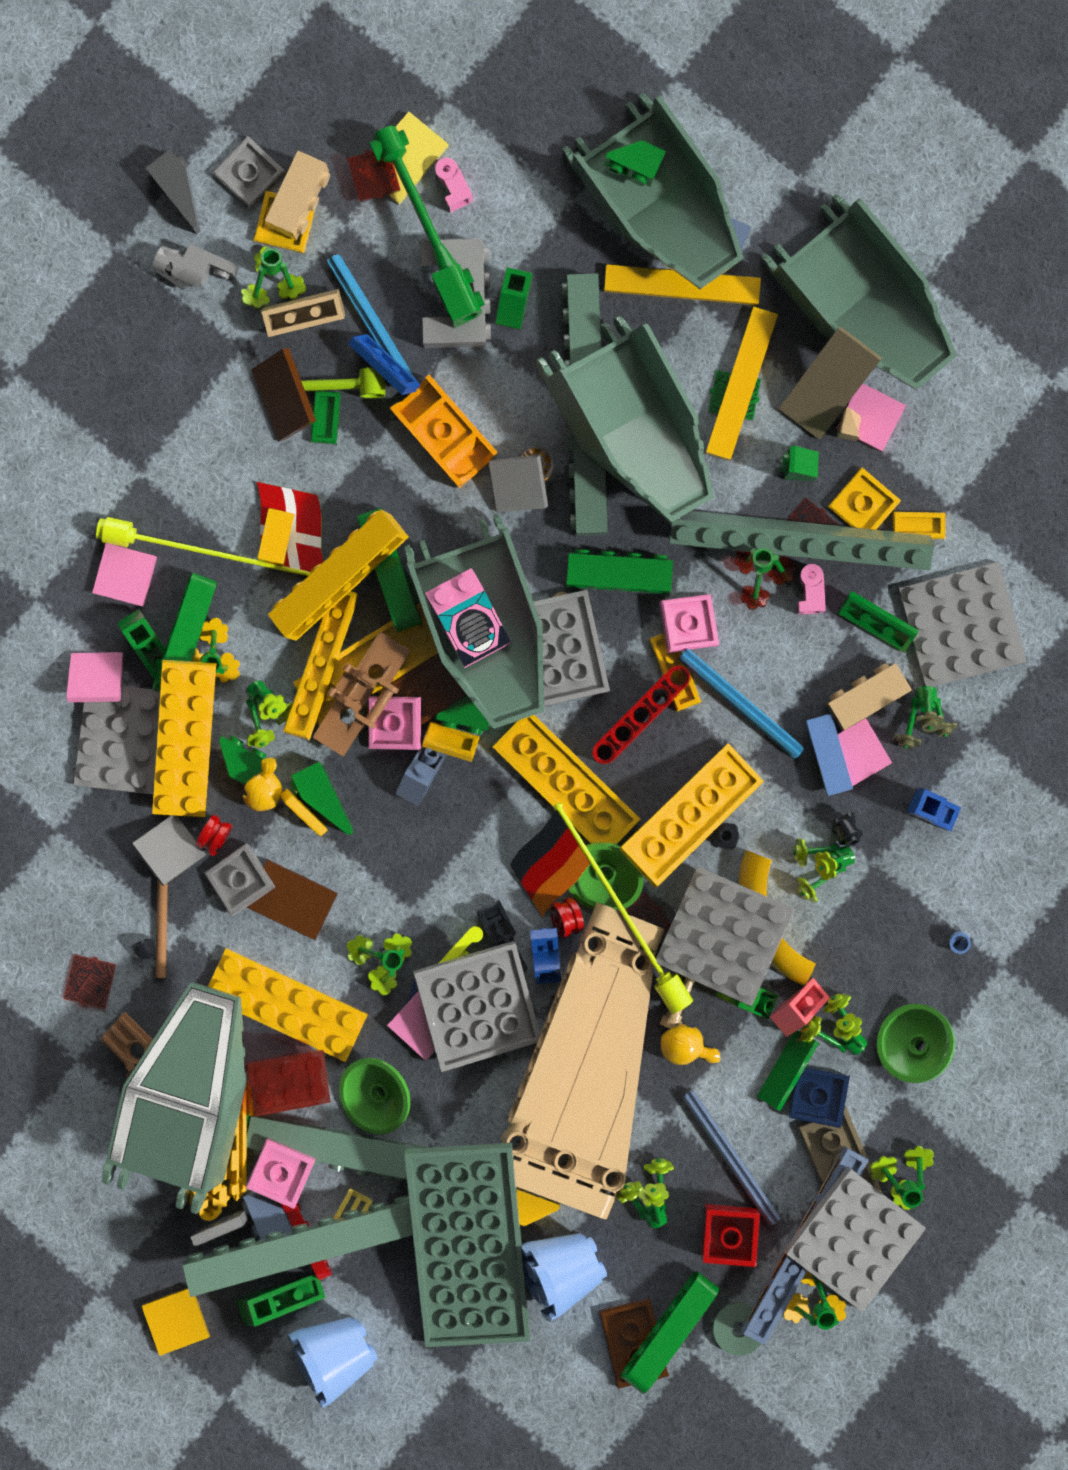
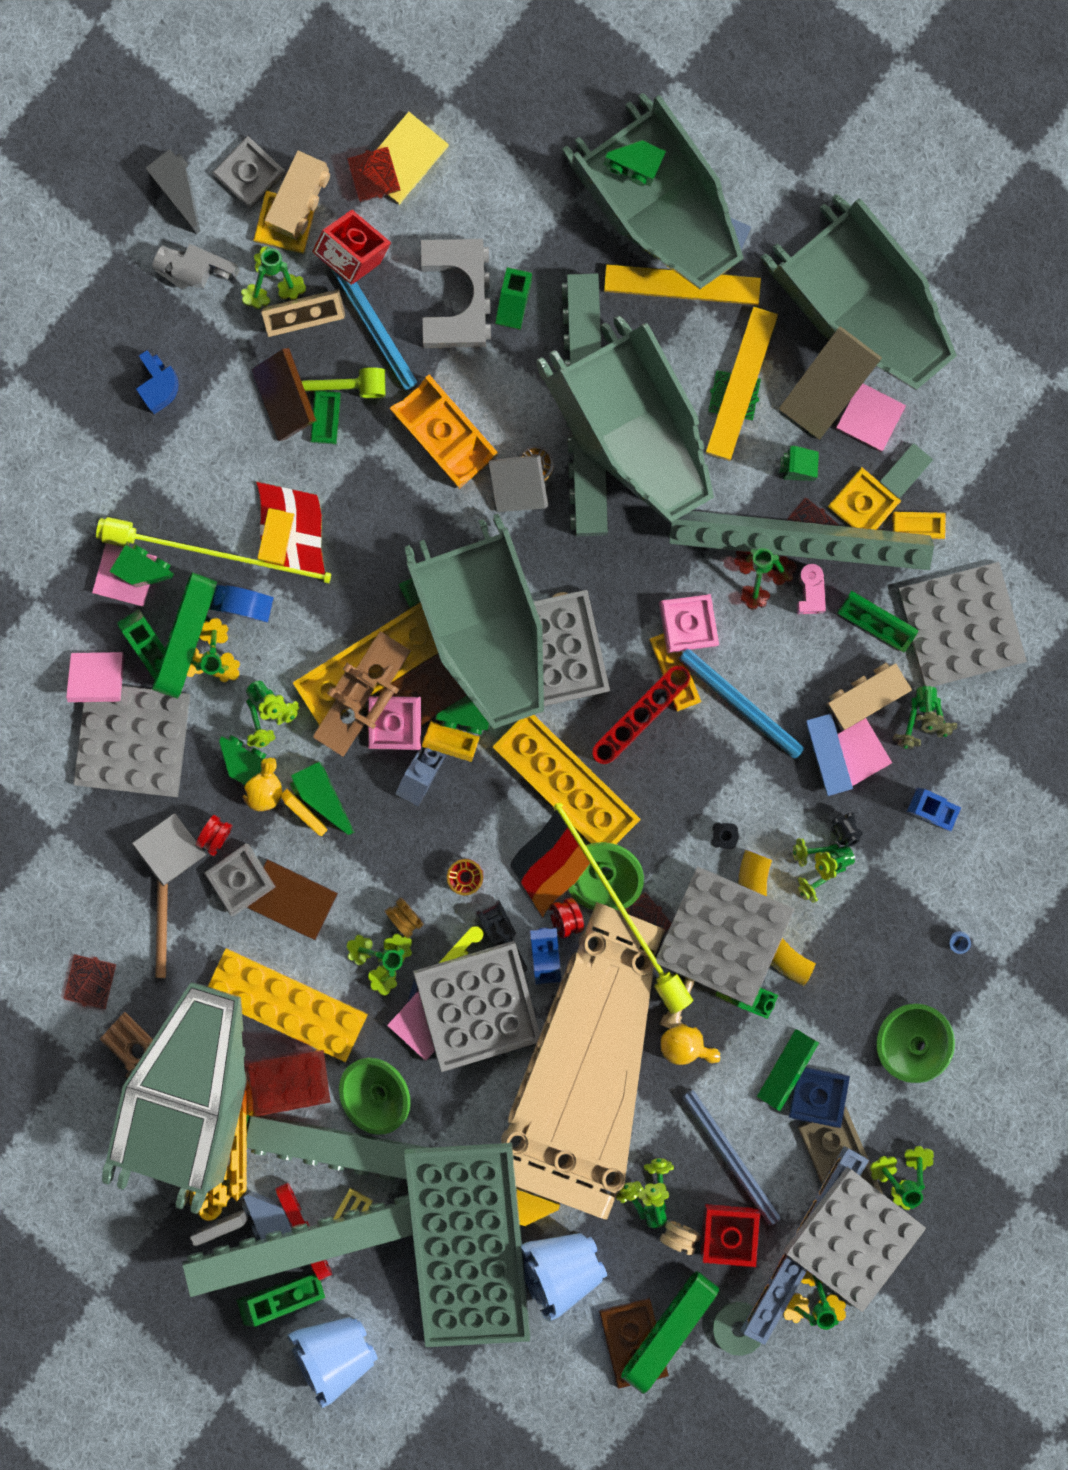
black hinge [132,937,155,959] -> none
yellow tile [142,1288,210,1356] -> none
yellow plate [152,660,216,817] -> none
bright pink tile [246,1138,316,1209] -> none
yellow brick [268,509,409,641] -> none
yellow tile [283,591,359,741] -> none
blue tile [348,334,420,395] -> none
green beam [357,507,422,633] -> none
green bar [369,126,485,328] -> none
slope [425,568,511,668] -> none
bright pink leg [435,157,473,213] -> none
green brick [566,550,673,594] -> none
yellow plate [619,743,764,888] -> none
coral slope [770,978,830,1037] -> none
lime plant [800,994,867,1055] -> none
tan slope [837,408,861,441] -> none
none -> green slope [109,544,174,588]
none -> blue brick [136,350,179,414]
none -> blue brick [211,585,274,623]
none -> red brick [312,210,391,285]
none -> pearl gold wheel [385,897,424,939]
none -> wheel [447,859,484,896]
none -> tan wheel [659,1220,701,1255]
none -> sand green tile [880,443,933,499]

